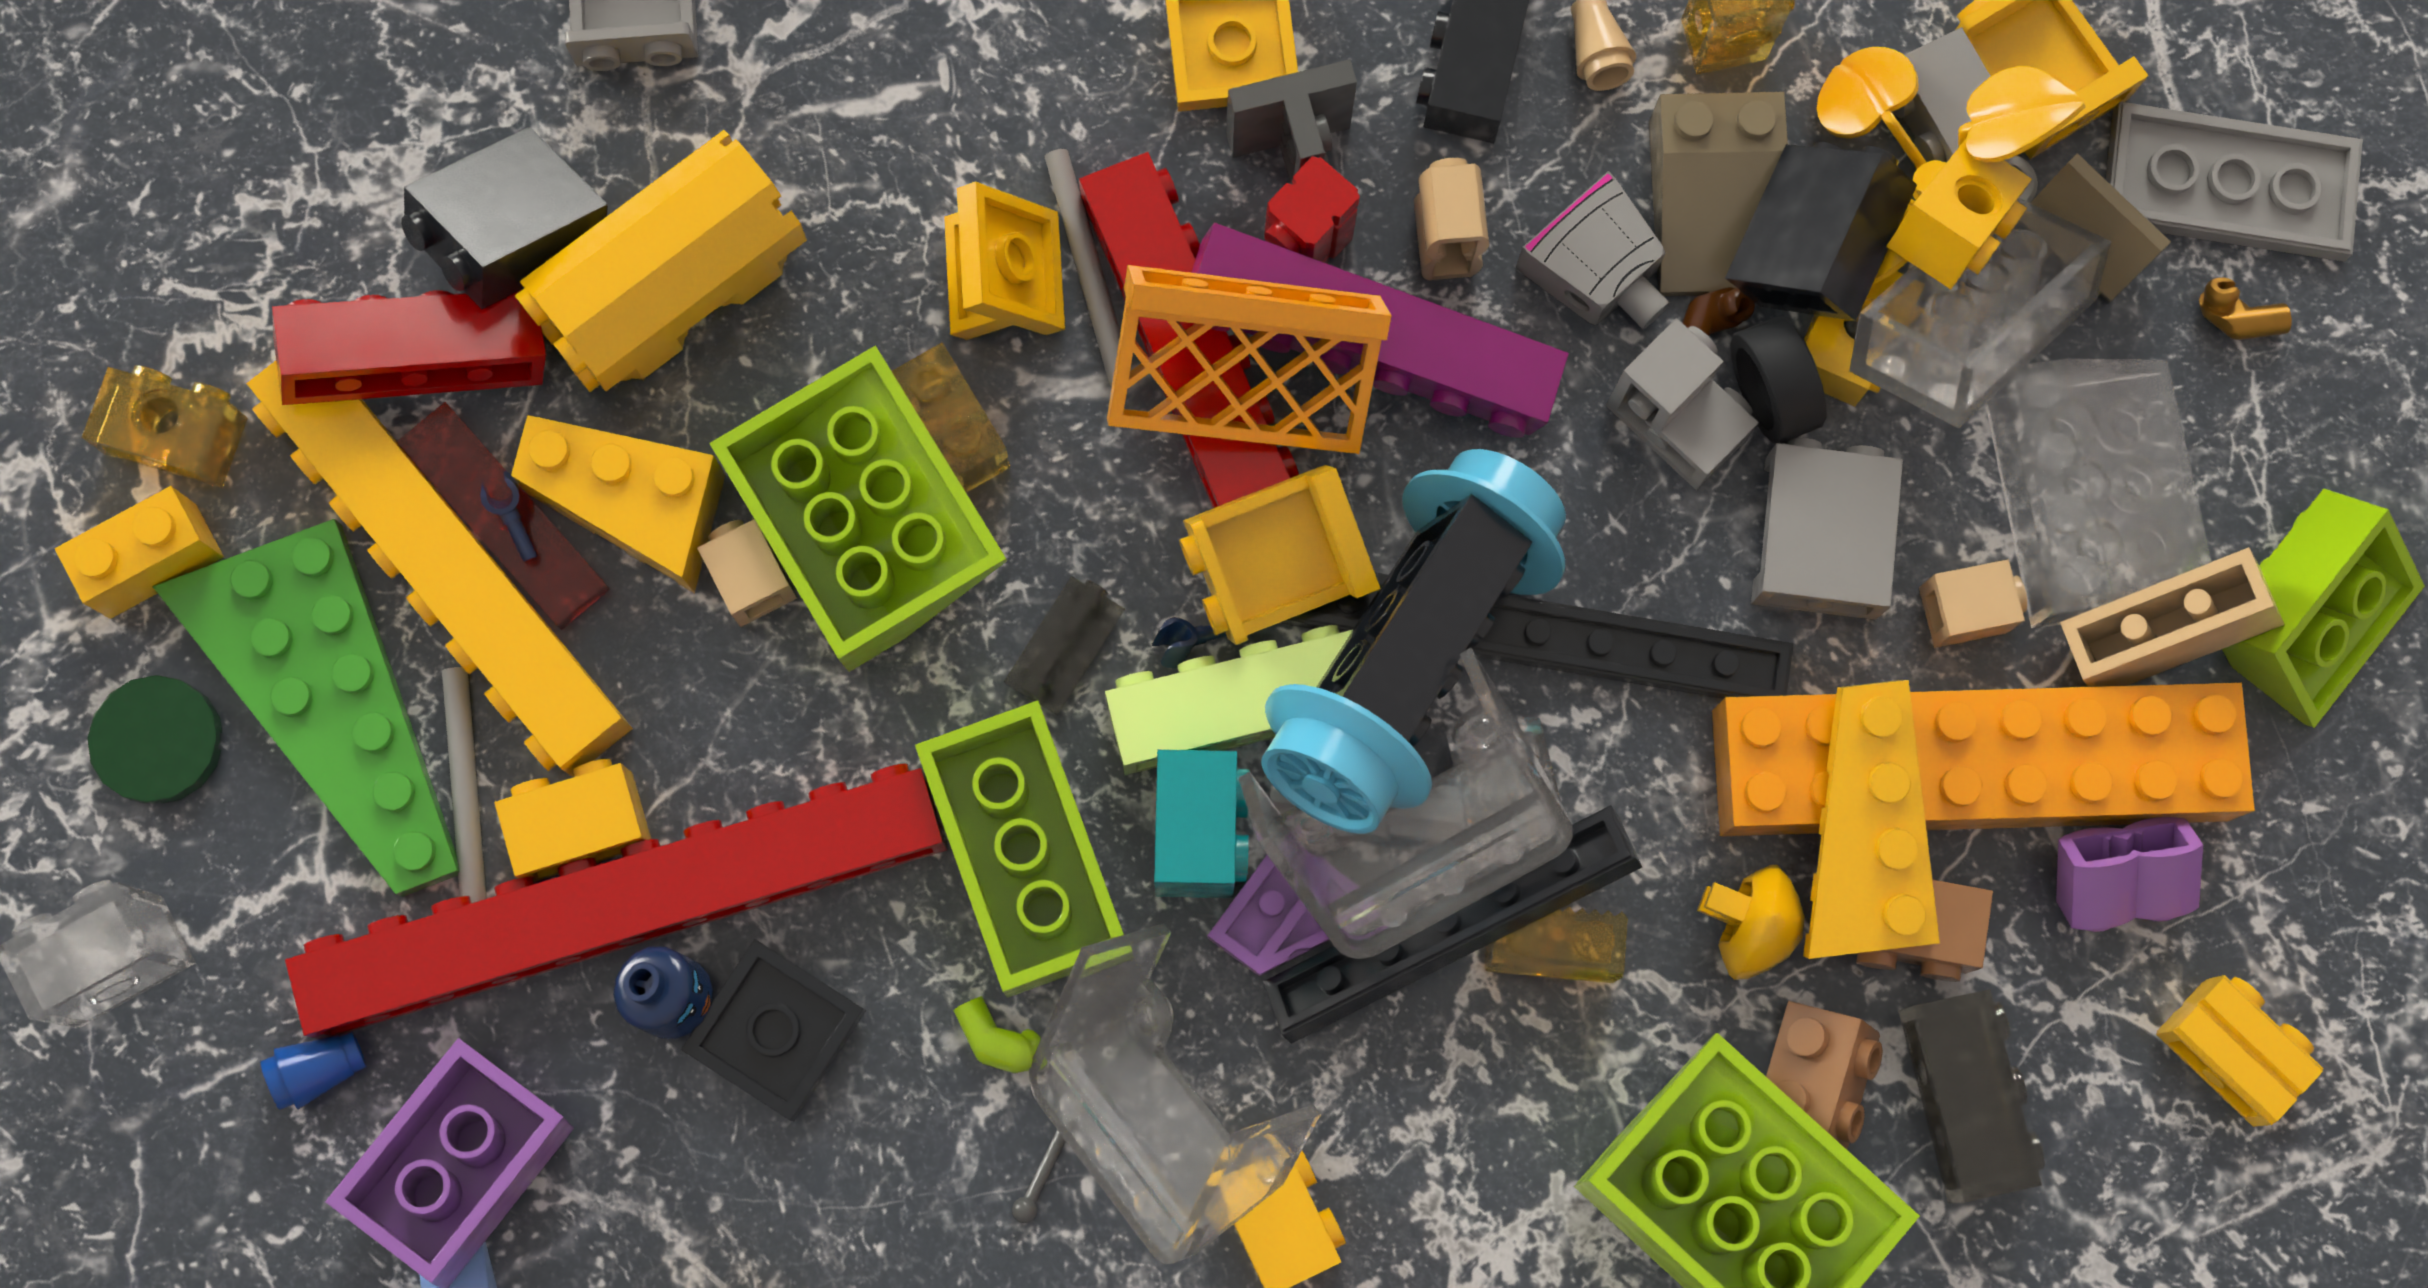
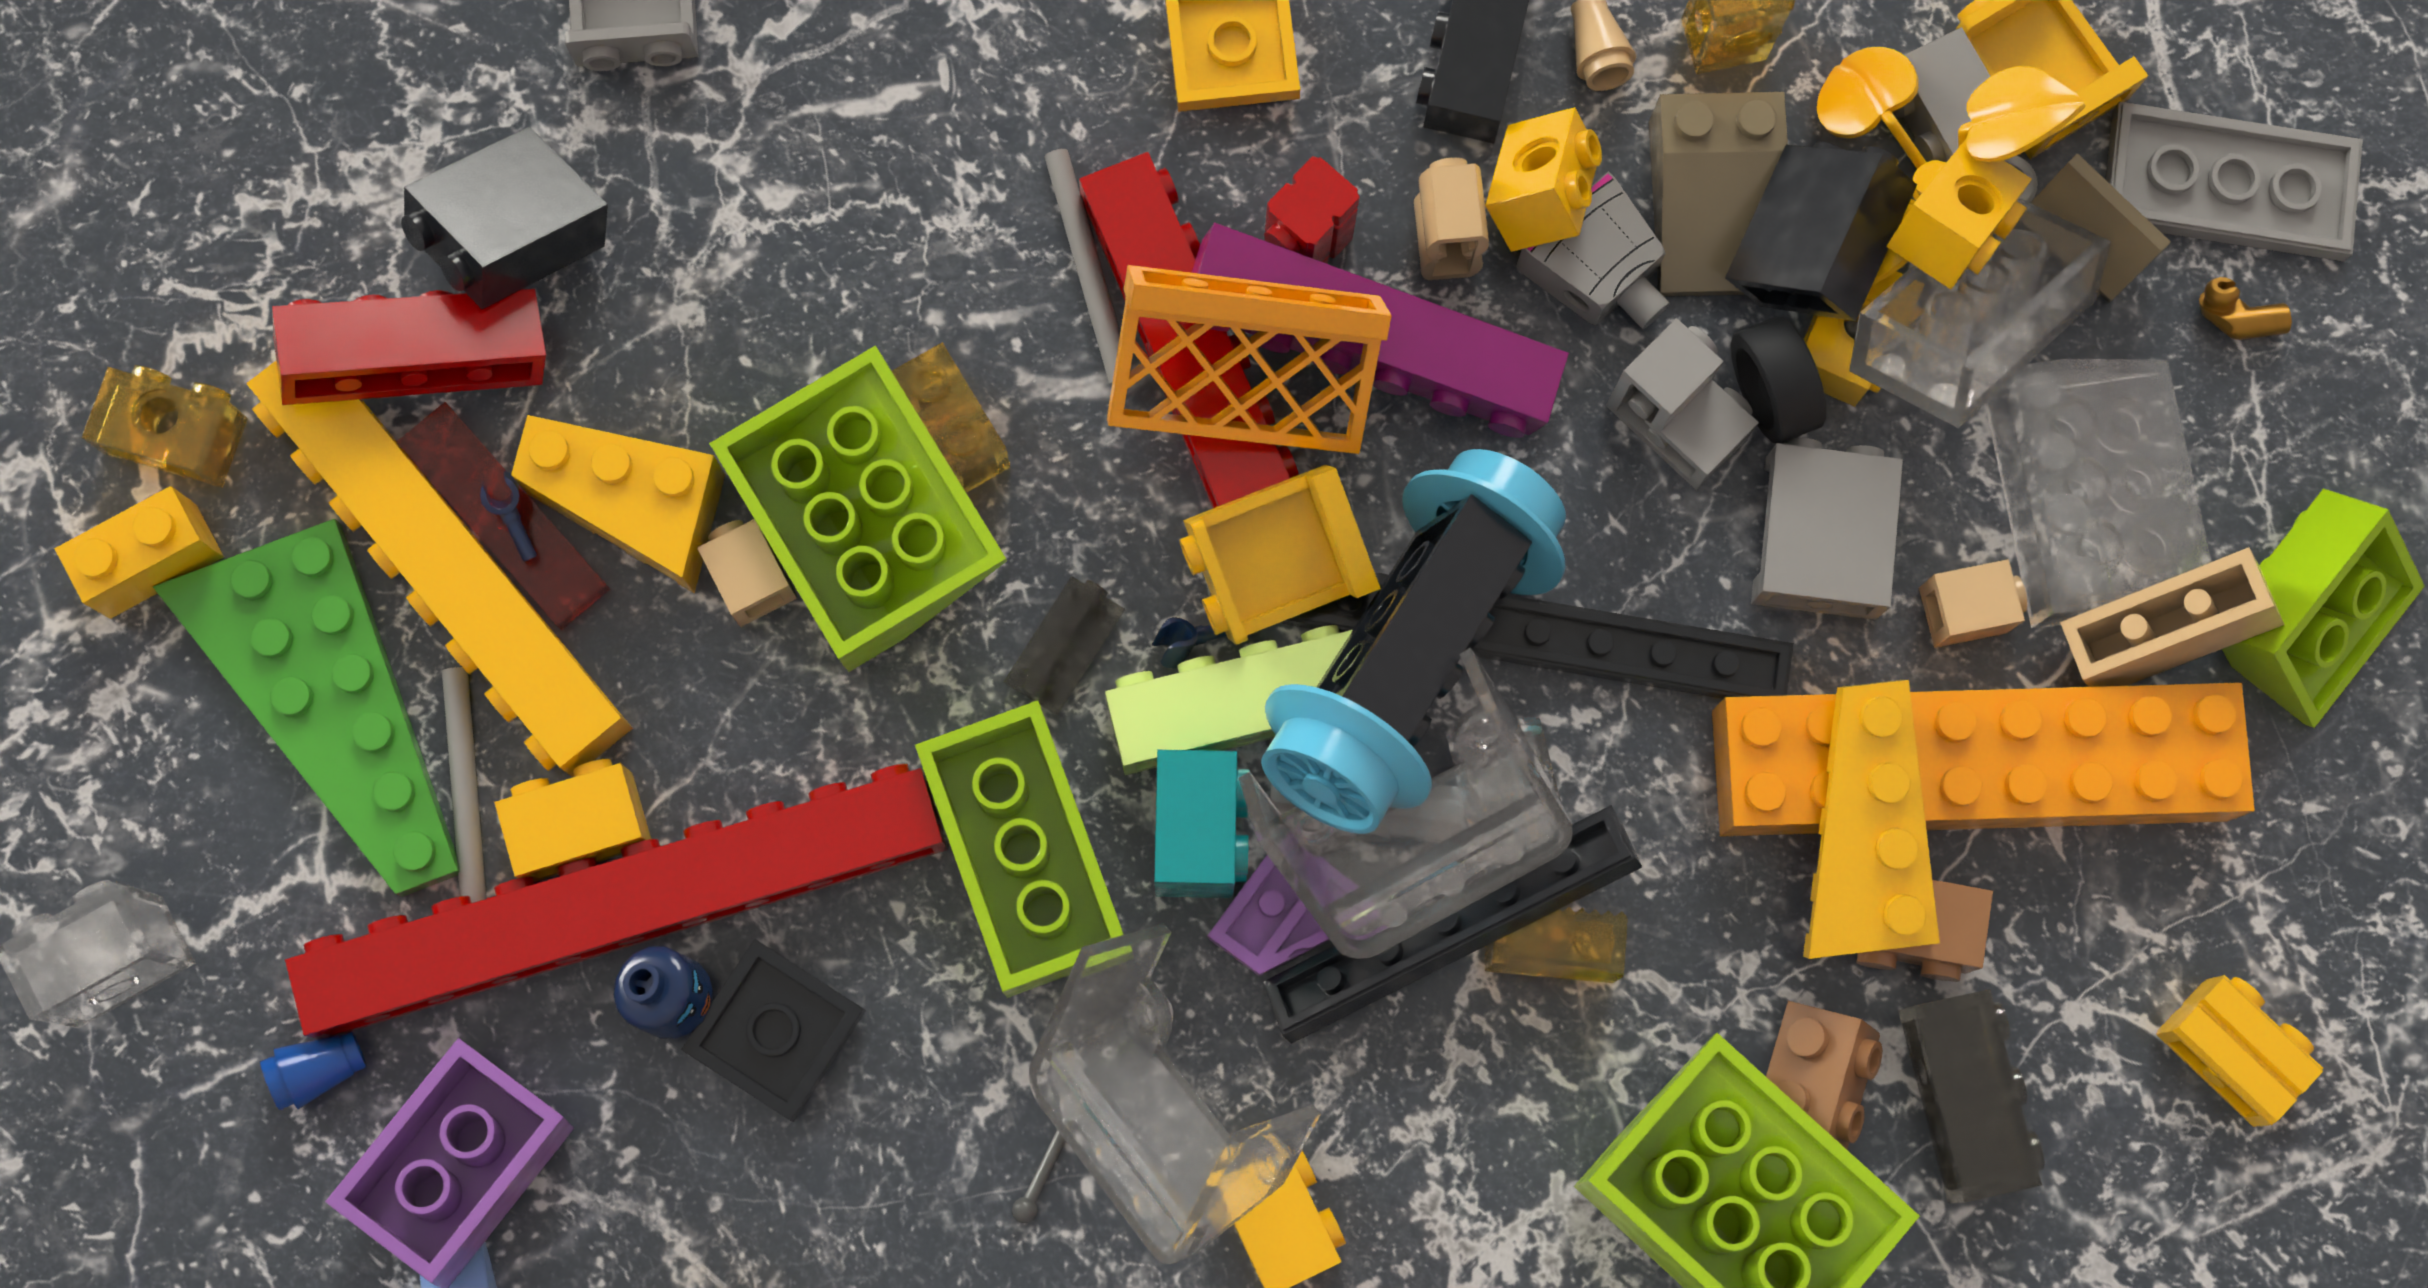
dark green tile [87,675,222,804] -> none
yellow brick [514,130,807,392] -> none
yellow bracket [944,181,1065,340] -> none
lime arm [953,996,1045,1074] -> none
dark grey bracket [1226,59,1357,184] -> none
reddish brown arm [1682,287,1755,337] -> none
yellow piece [1697,865,1805,980] -> none
medium lavender brick [2056,817,2203,932] -> none
none -> yellow brick [1485,107,1602,252]

